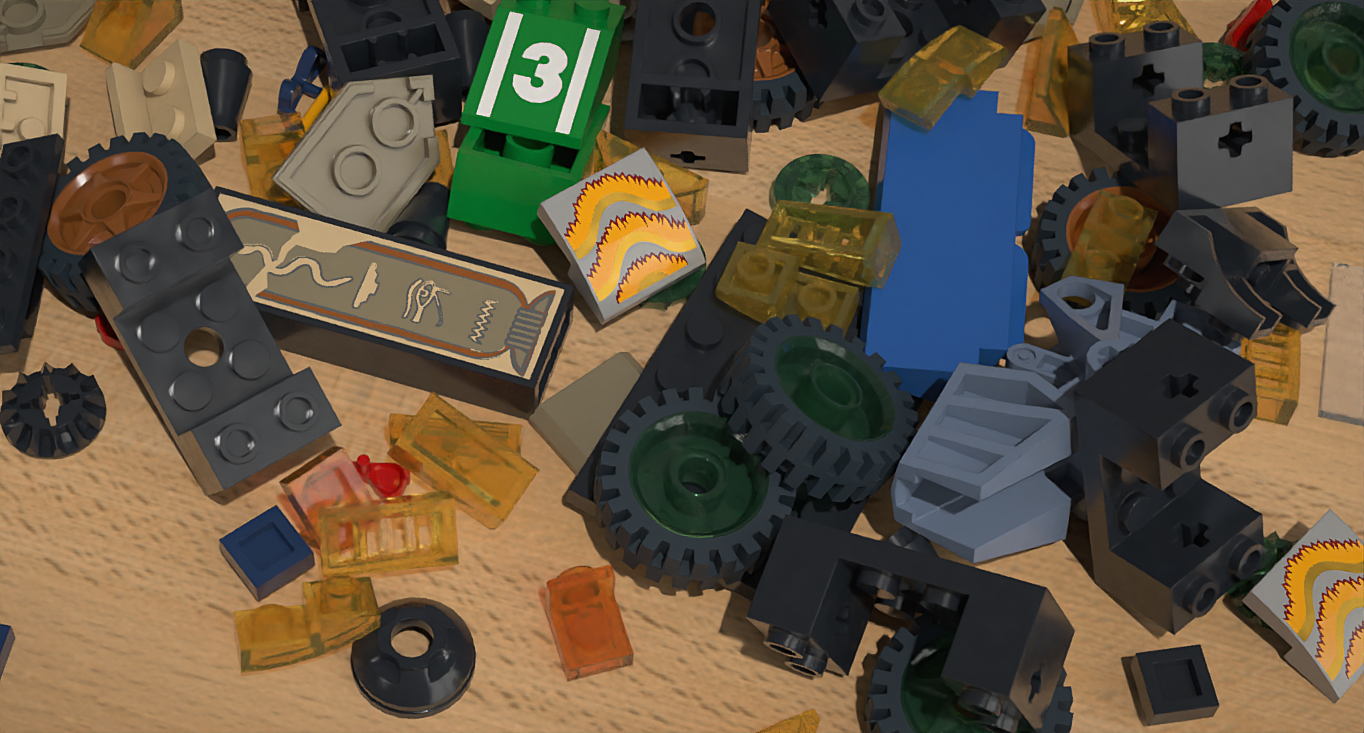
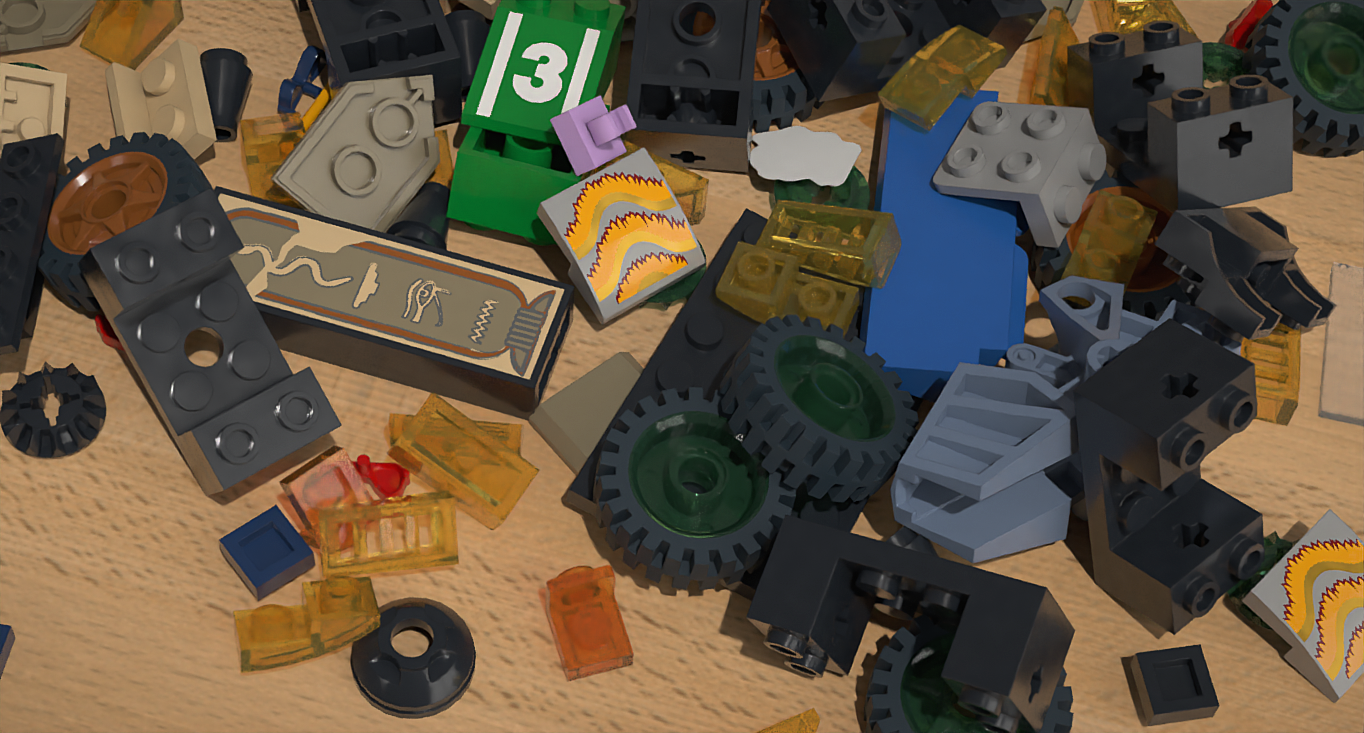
none -> lavender tile [550,95,637,176]
none -> white sticker [749,126,862,187]
none -> light grey bracket [933,101,1106,248]

